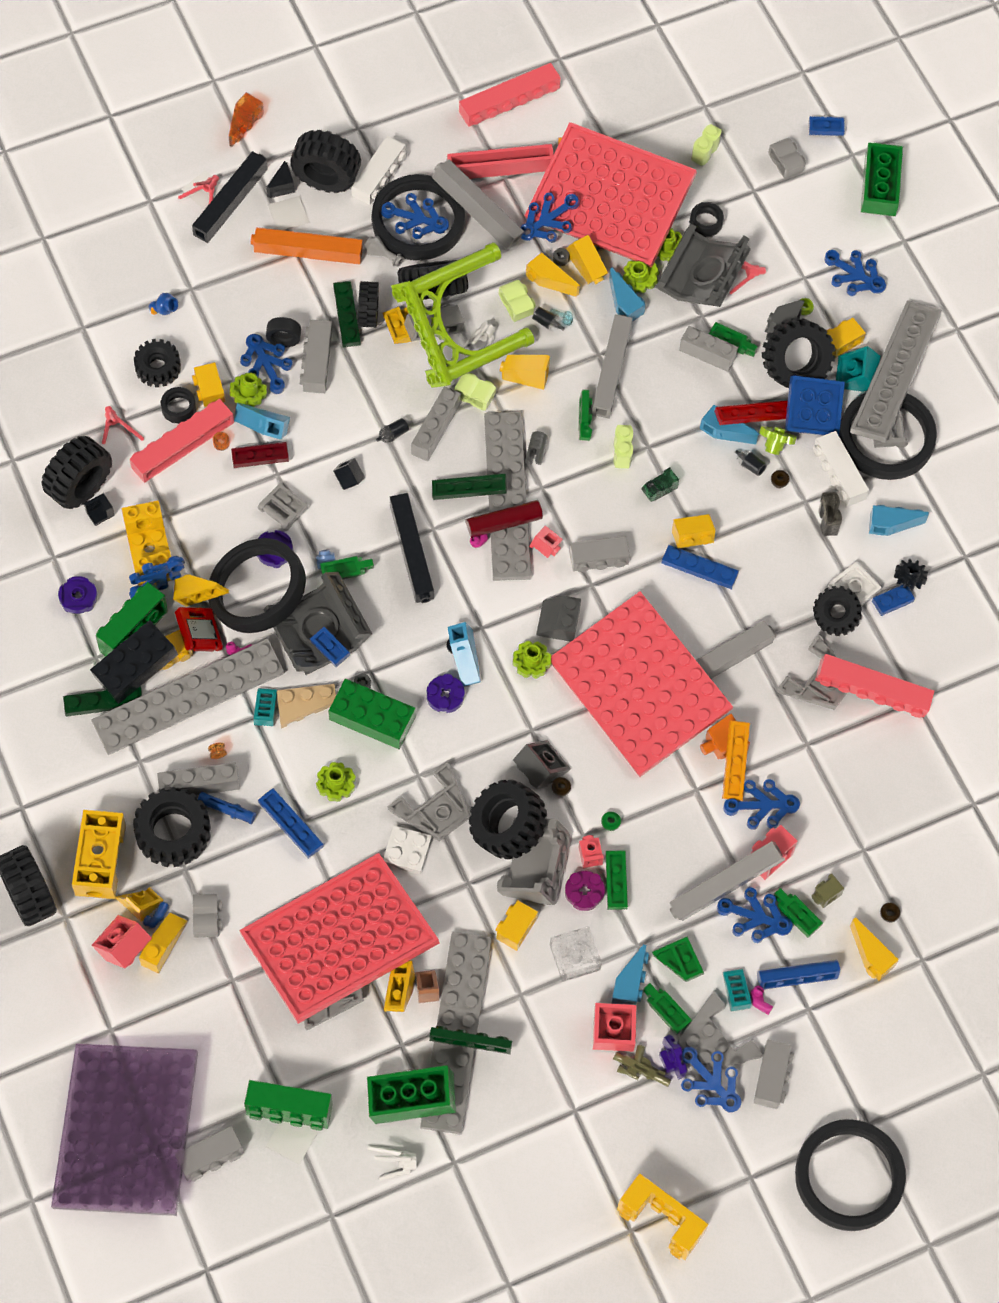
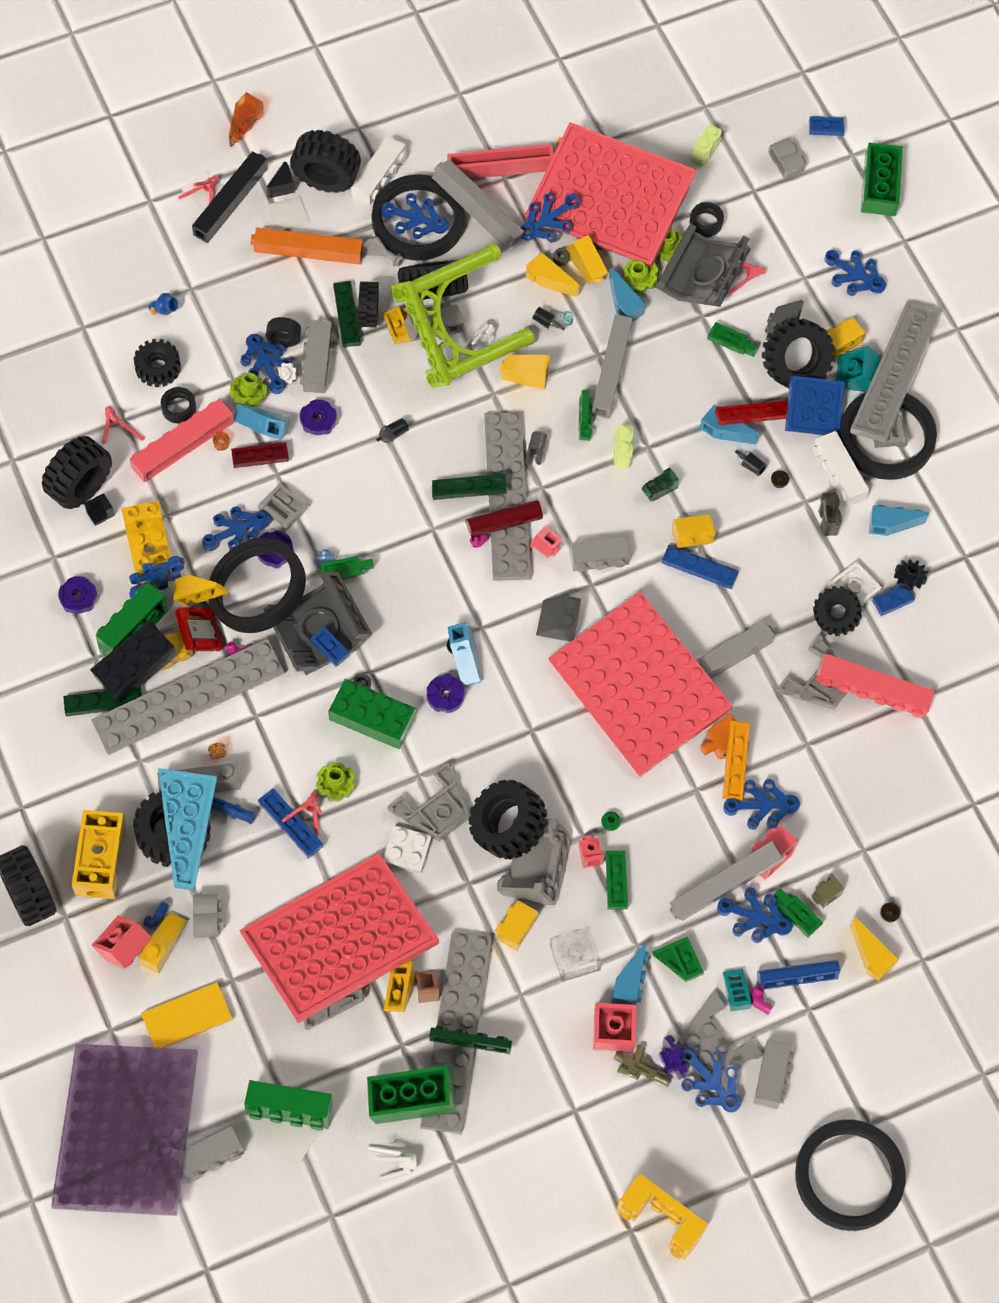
yellow slope [116,887,164,922] -> none
yellow brick [192,362,225,407] -> none
teal slope [253,688,277,726] -> none
tan wing [277,684,336,729] -> none
black panel [333,458,365,490] -> none
black brick [389,493,434,603] -> none
light grey brick [411,386,461,462] -> none
yellowish green brick [454,373,496,411] -> none
coral brick [459,63,561,127] -> none
yellowish green brick [498,279,536,322] -> none
lime plant [512,641,551,679] -> none
dark grey slope [513,740,571,789] -> none
dark brown plate [552,777,571,796] -> none
magenta plate [565,871,605,911] -> none
green hinge [643,983,692,1035] -> none
light grey brick [679,326,738,372] -> none
lime plant [759,426,797,455] -> none
lime plate [800,298,814,315] -> none
none -> yellow tile [141,982,232,1051]
none -> medium azure wing [158,768,217,891]
none -> blue plant [202,506,270,551]
none -> white plant [278,363,297,384]
none -> coral plant [282,792,322,835]
none -> dark purple plate [300,399,337,435]

